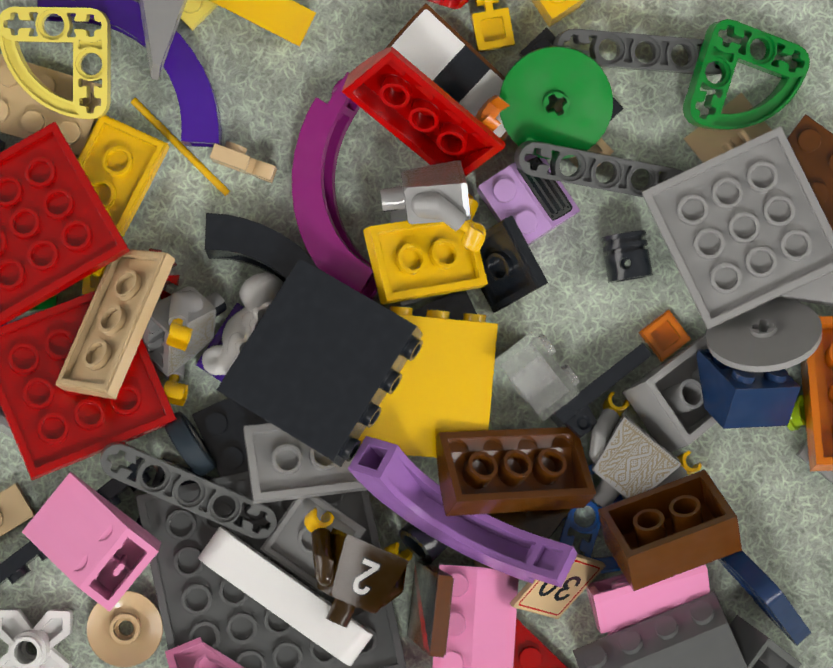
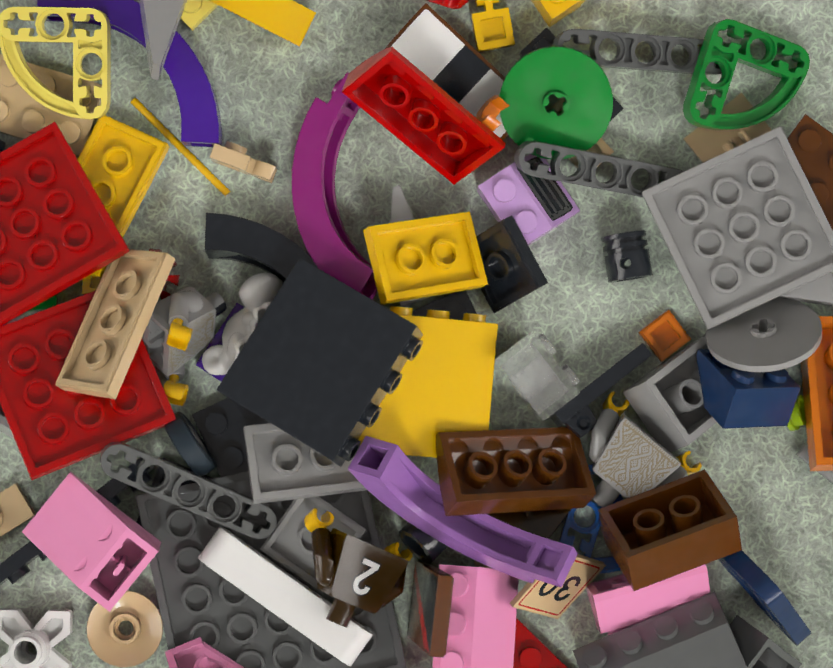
light grey torso [380,160,486,252] -> none

